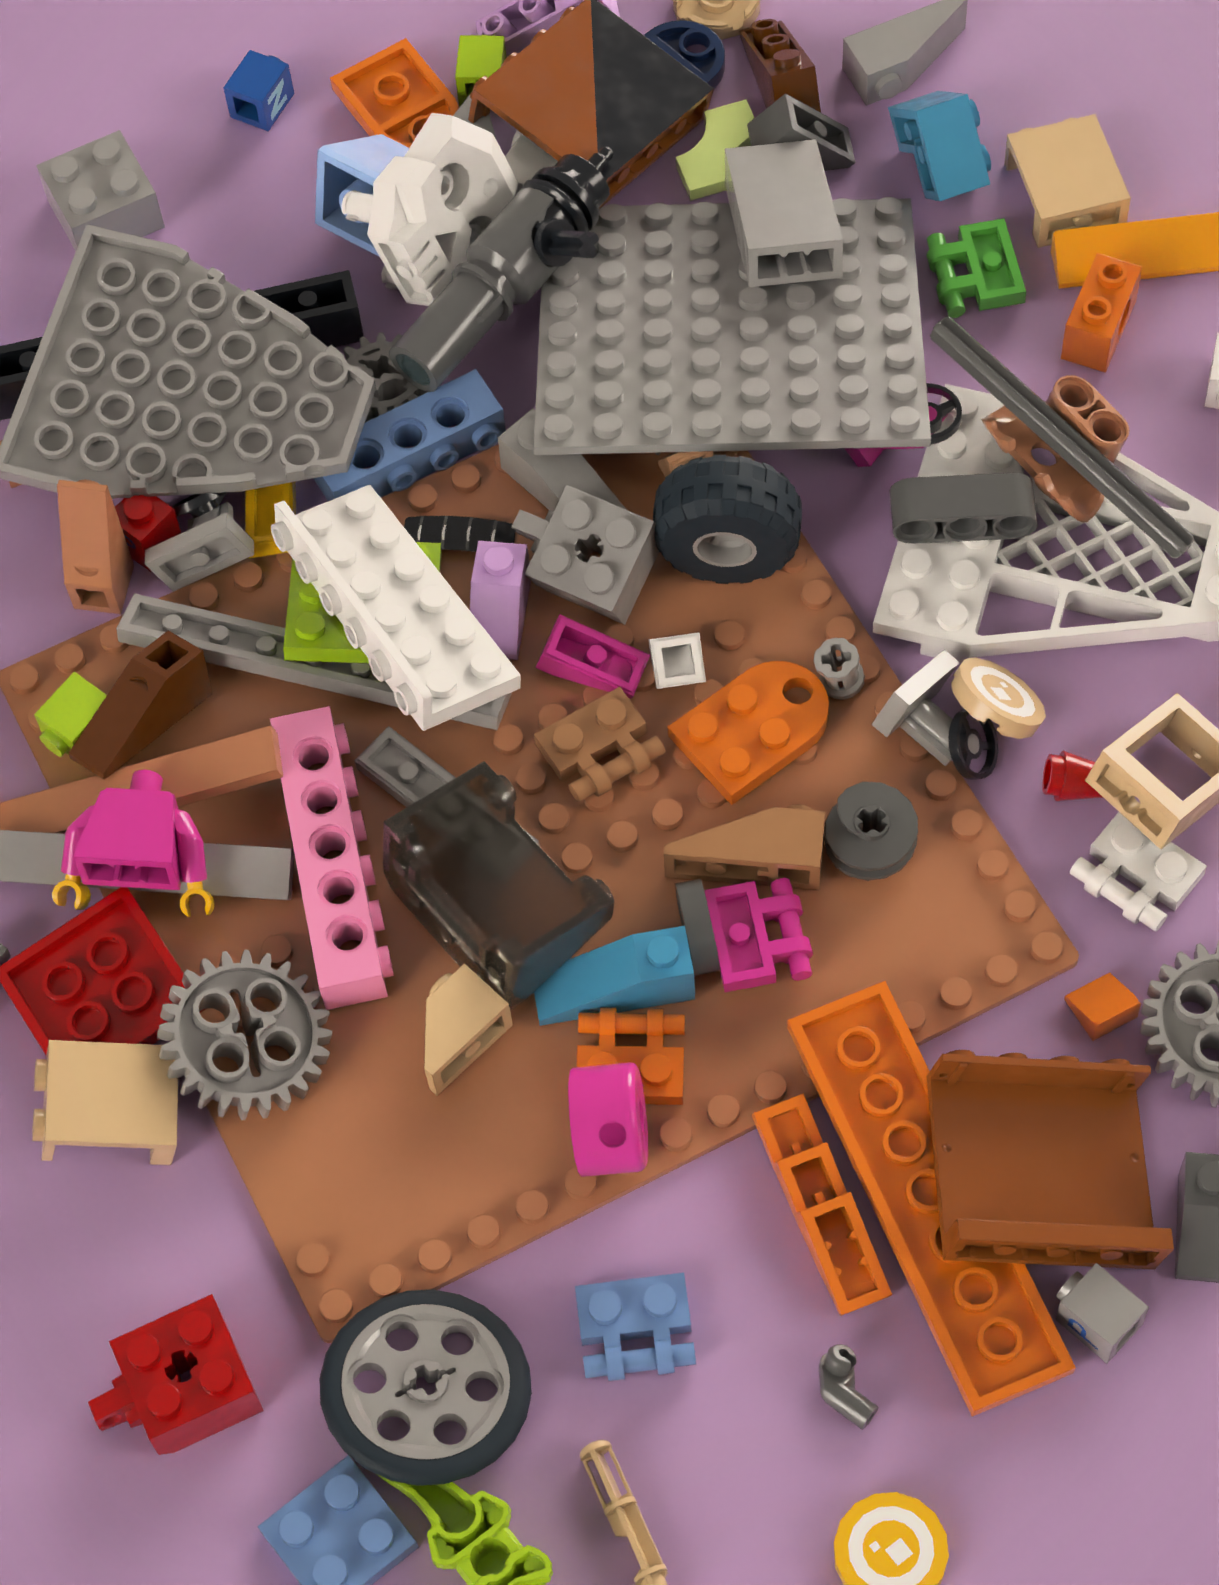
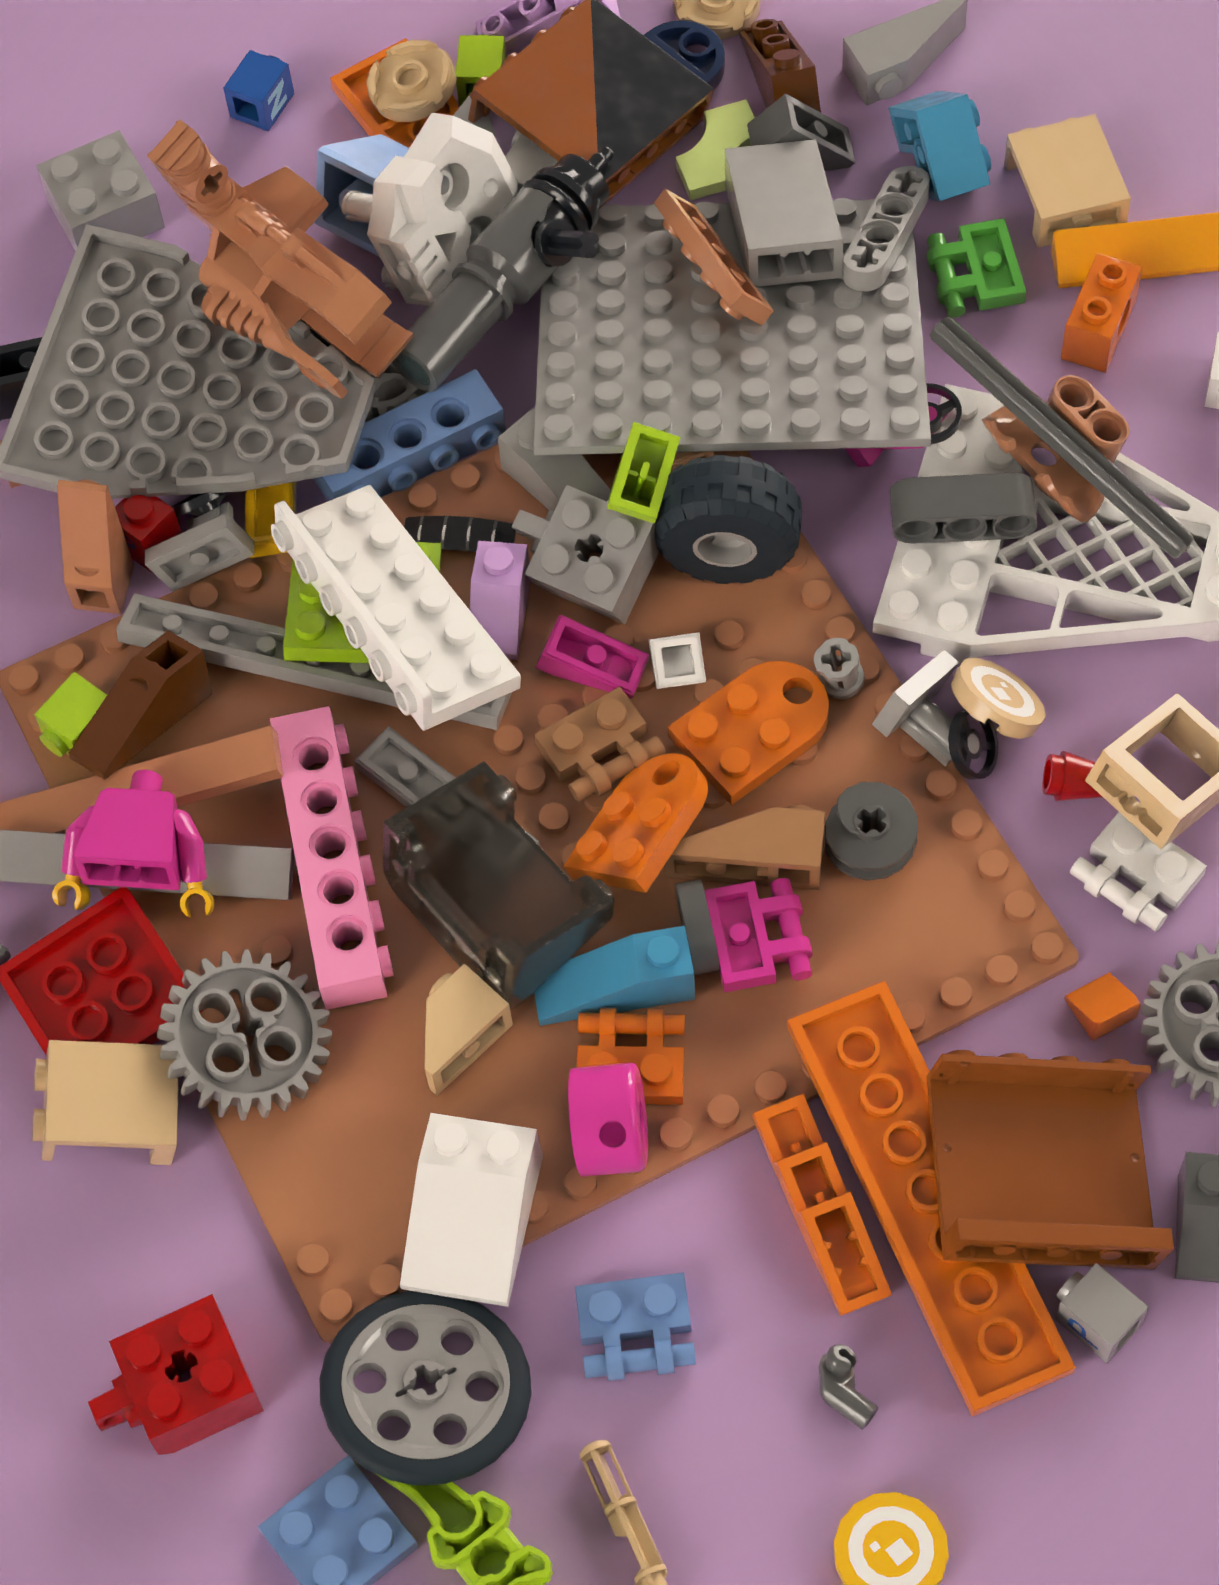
none -> nougat piece [147,119,414,399]
none -> tan tile [366,40,457,122]
none -> white slope [400,1113,543,1307]
none -> orange plate [563,753,708,893]
none -> lime slope [607,422,680,524]
none -> nougat plate [654,189,774,325]
none -> light grey beam [843,166,930,292]

